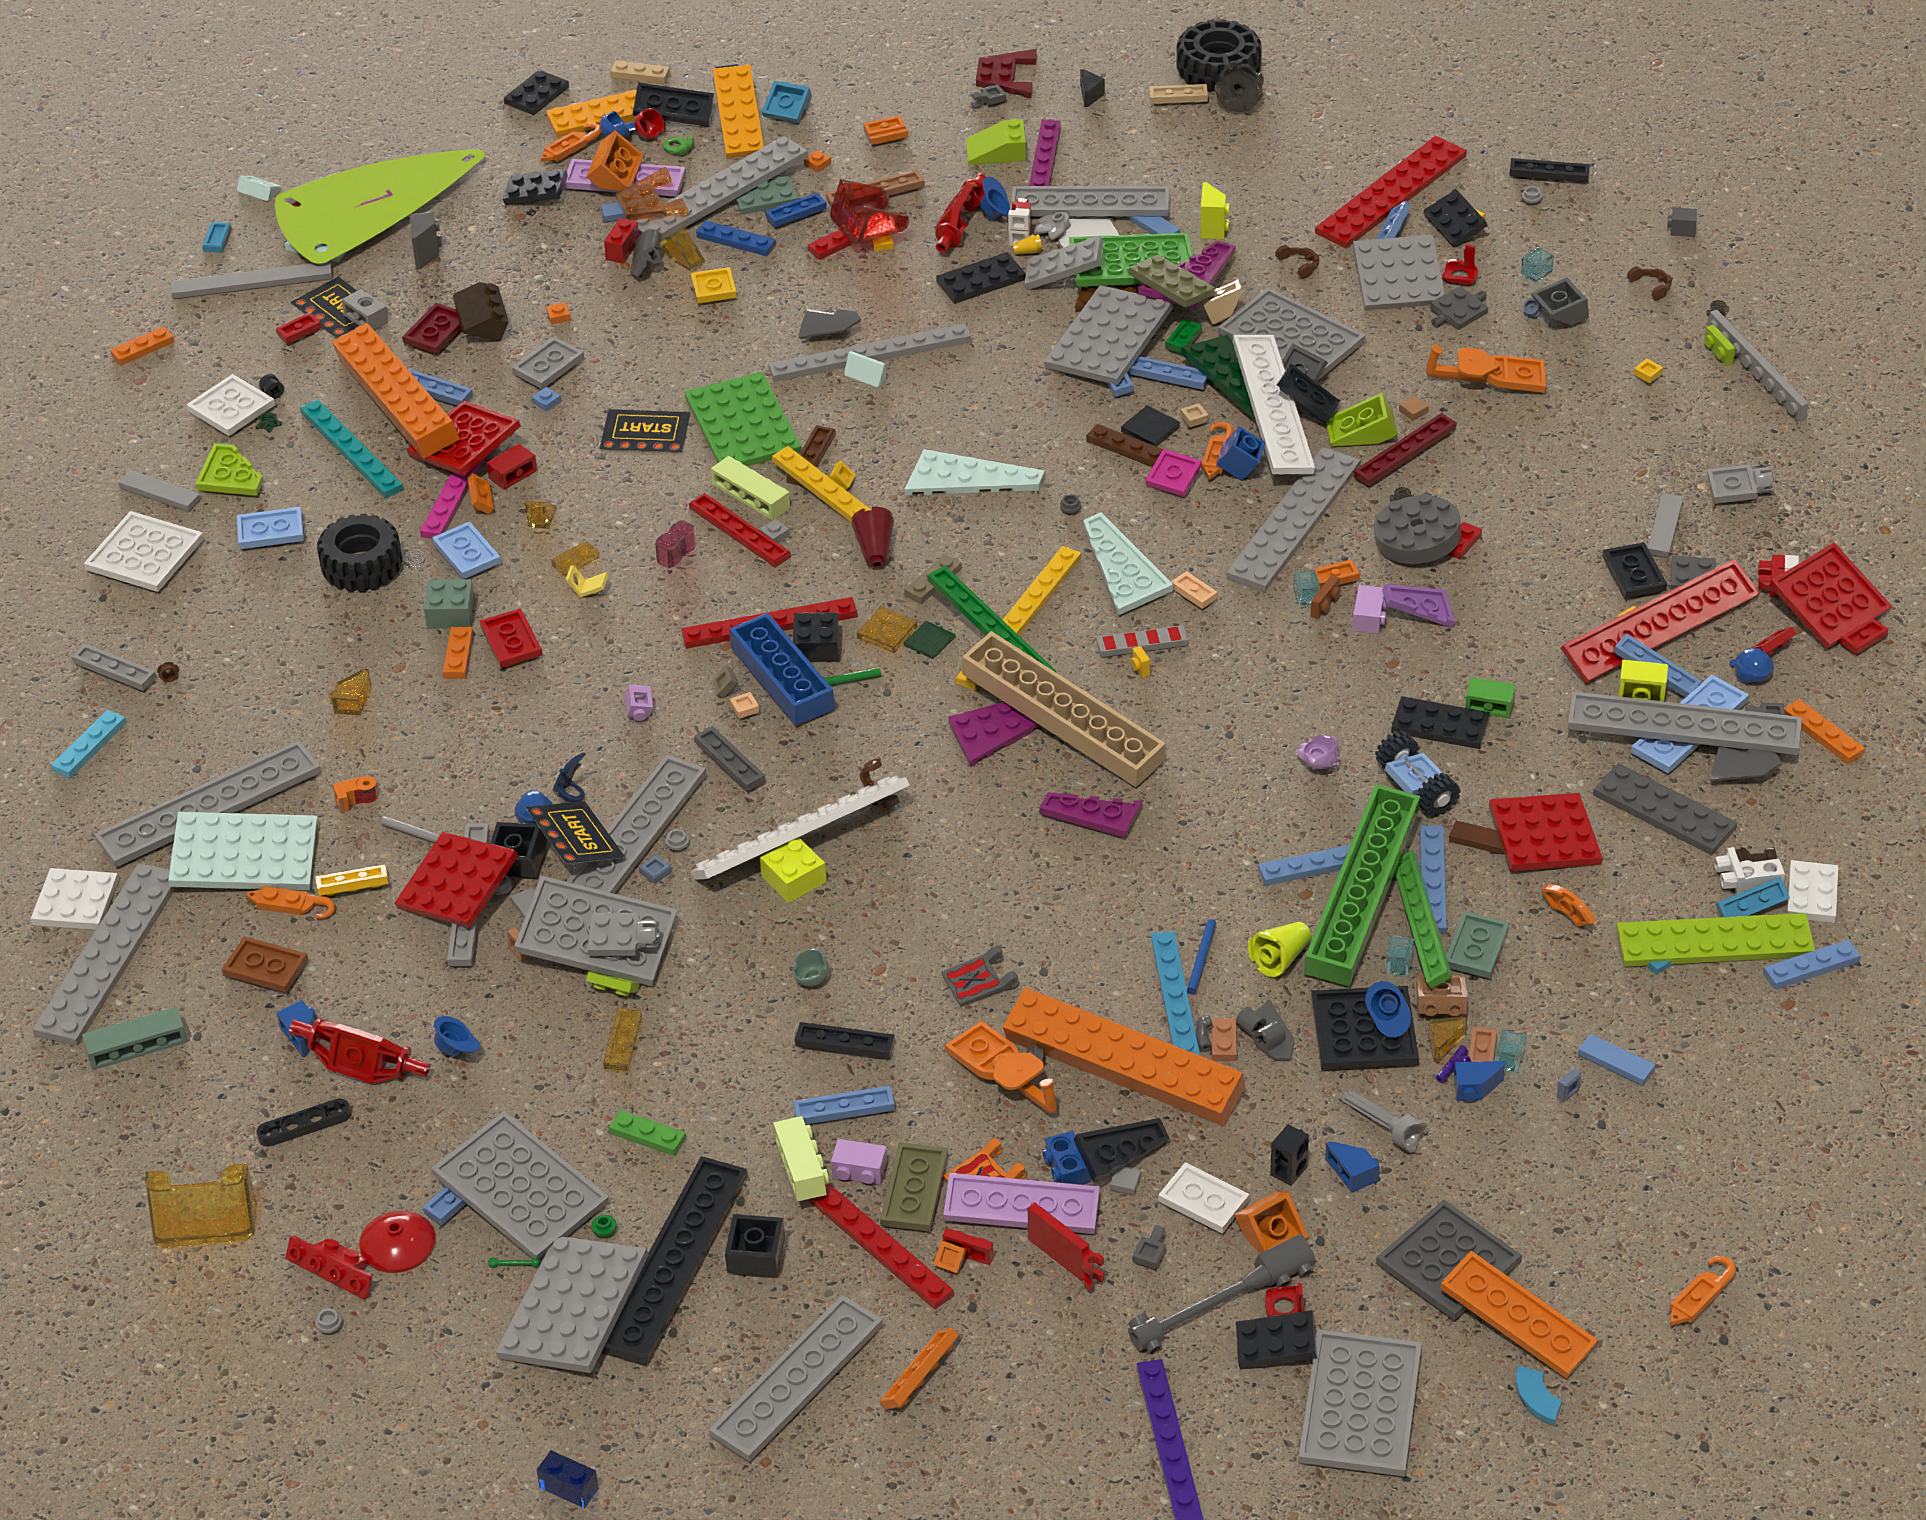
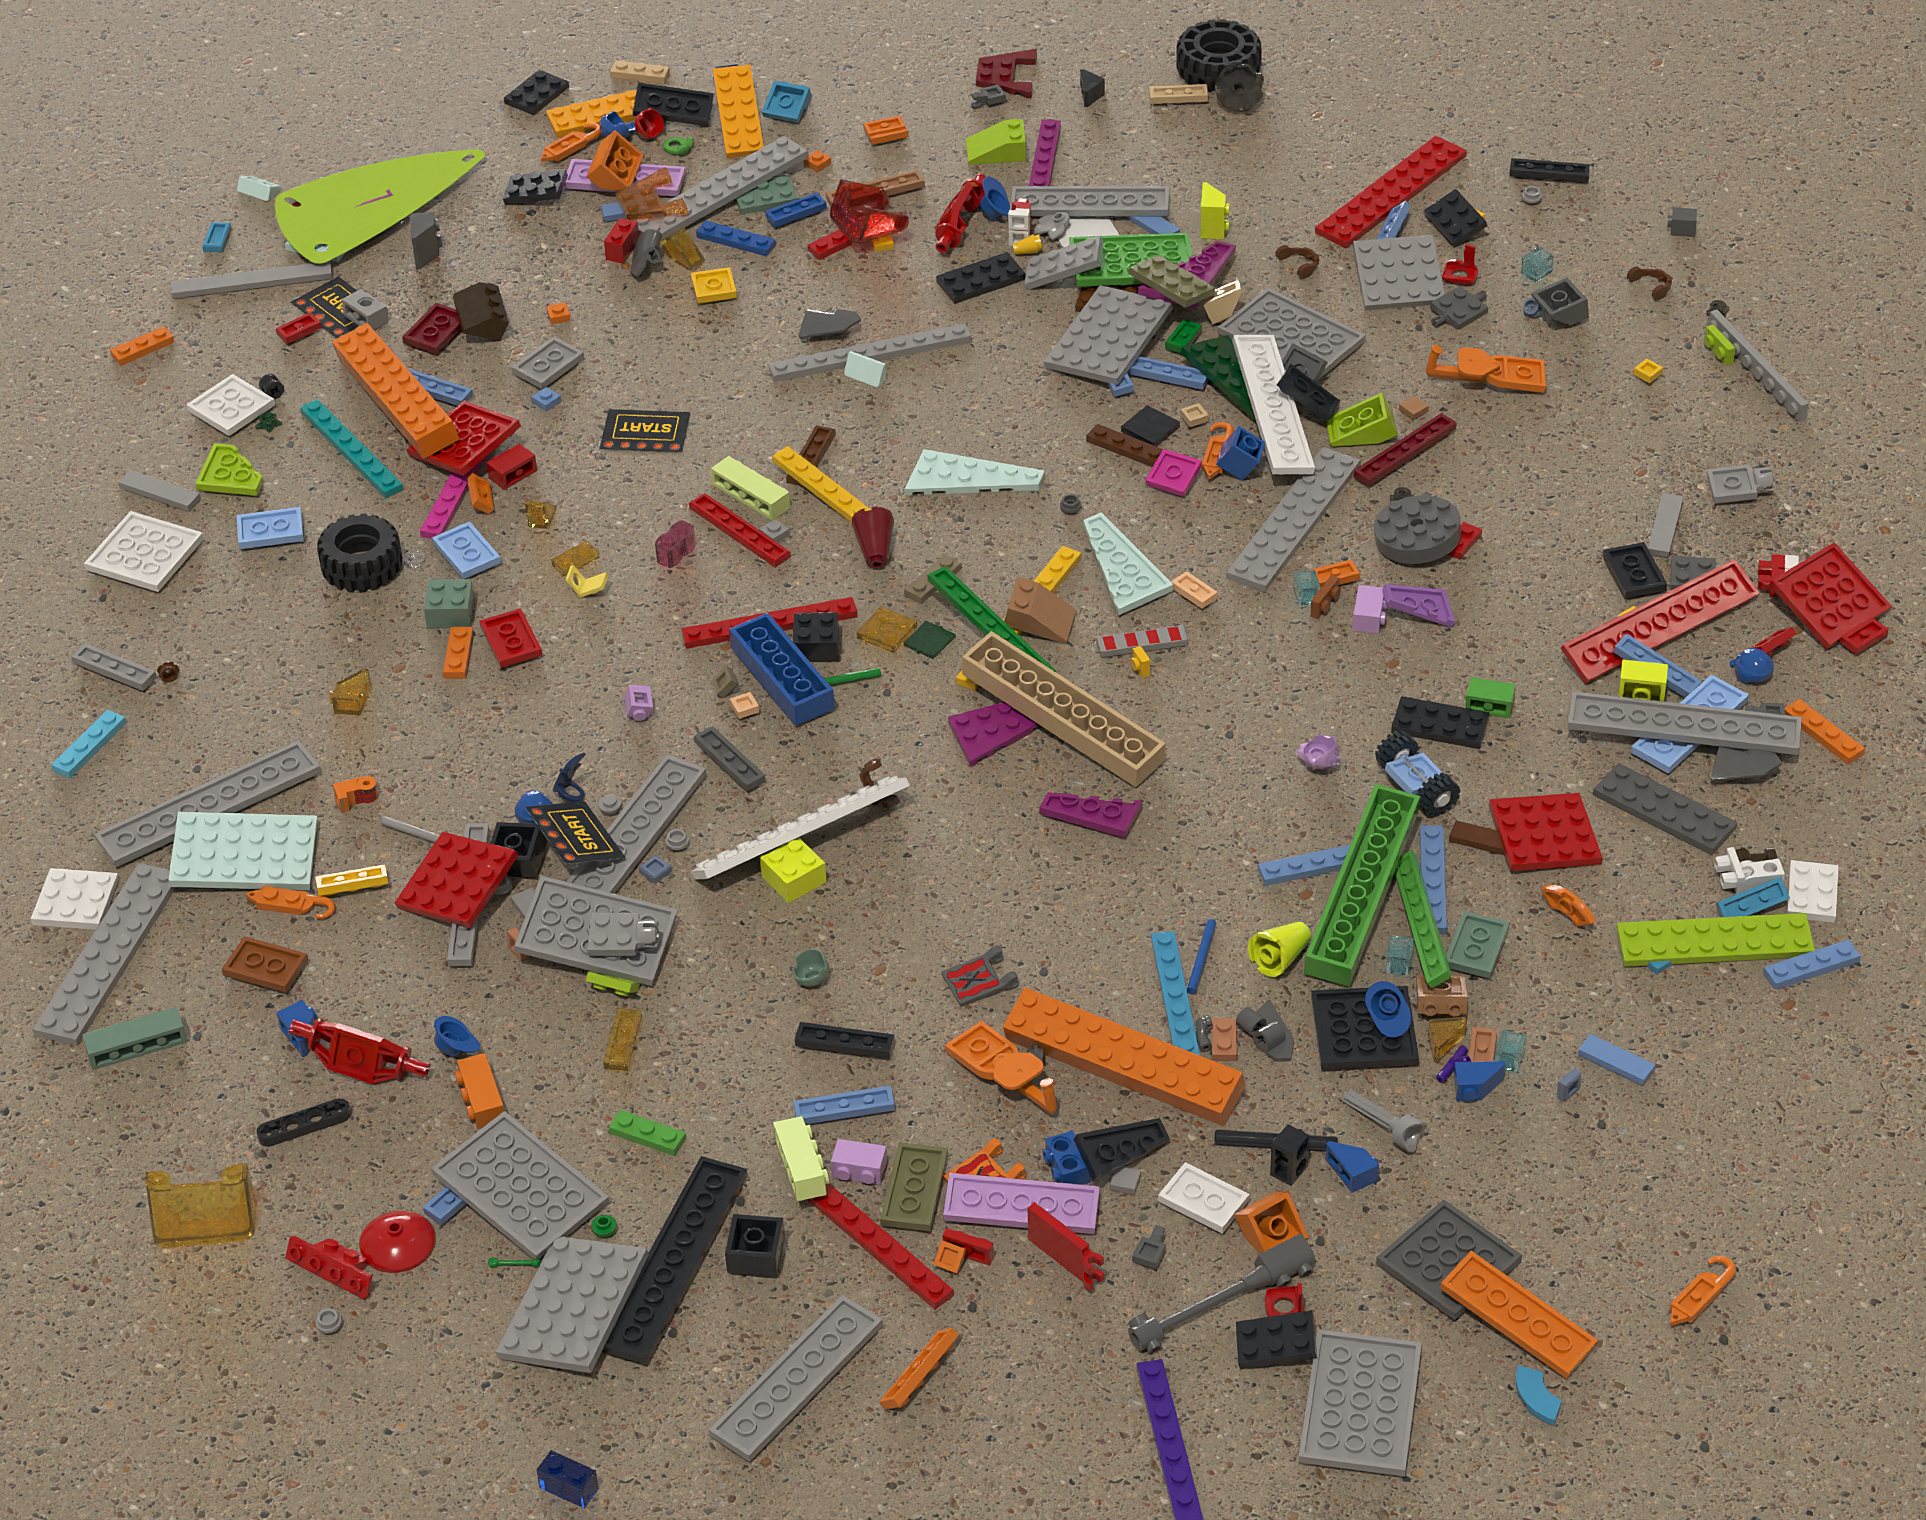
bright green plate [684,372,802,466] -> none
yellow plate [829,460,856,490] -> none
none -> orange brick [454,1053,504,1129]
none -> light grey plate [598,795,621,816]
none -> medium nougat slope [1004,577,1076,644]
none -> black axle [1214,1130,1338,1151]

